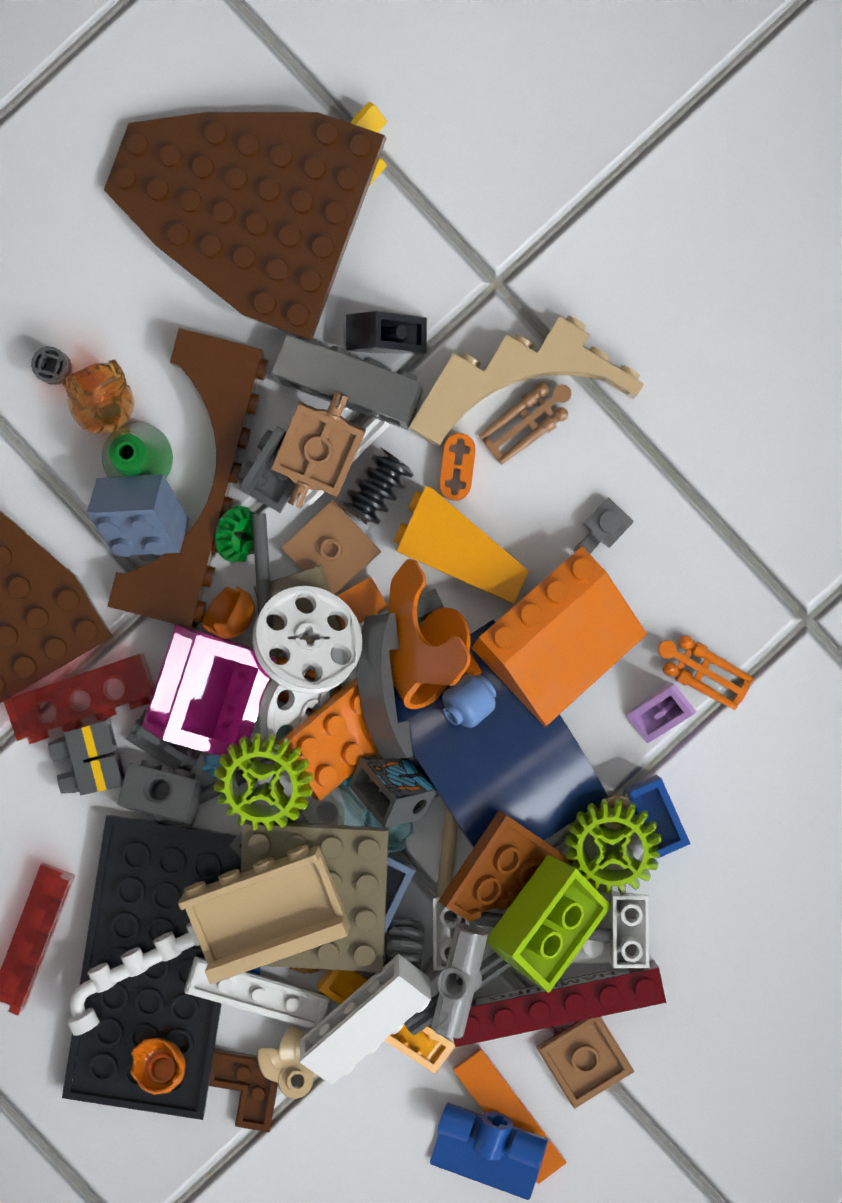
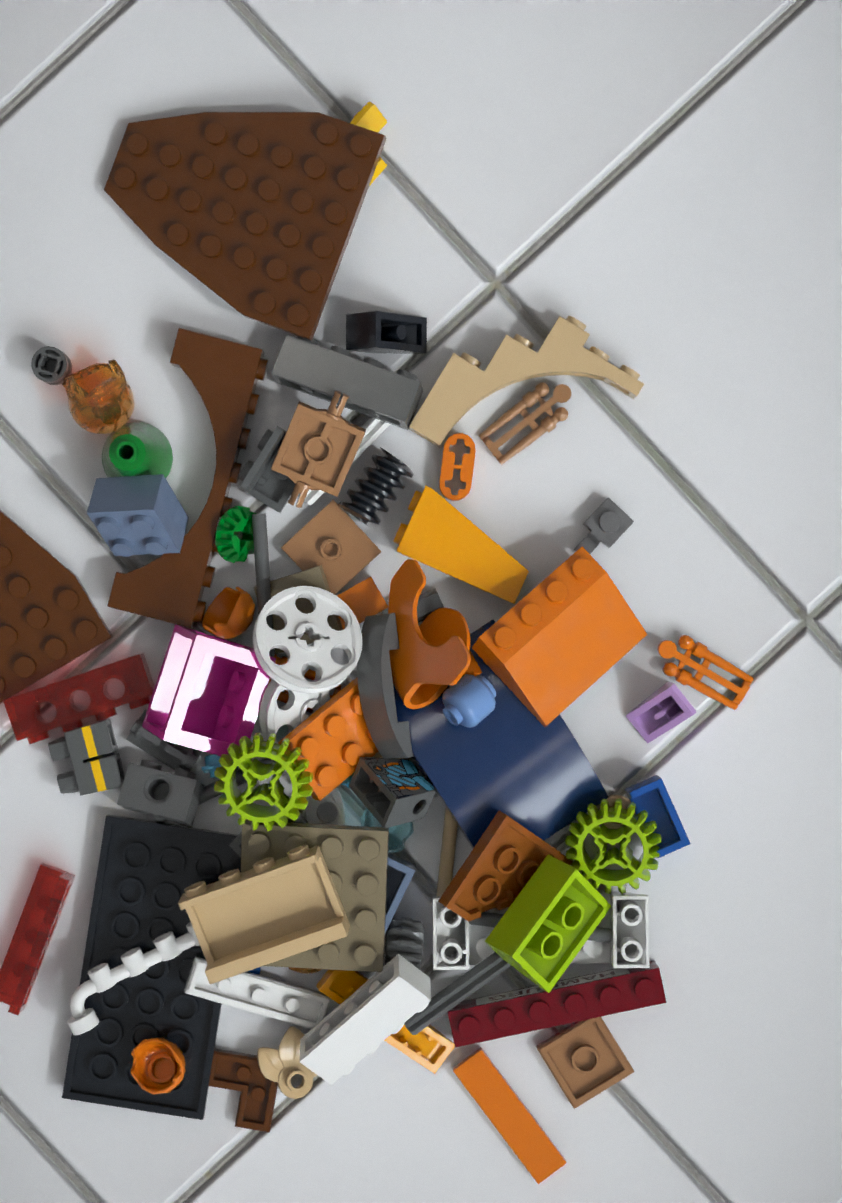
blue panel [430,1102,549,1200] -> none
light grey piece [431,923,488,1039] -> none

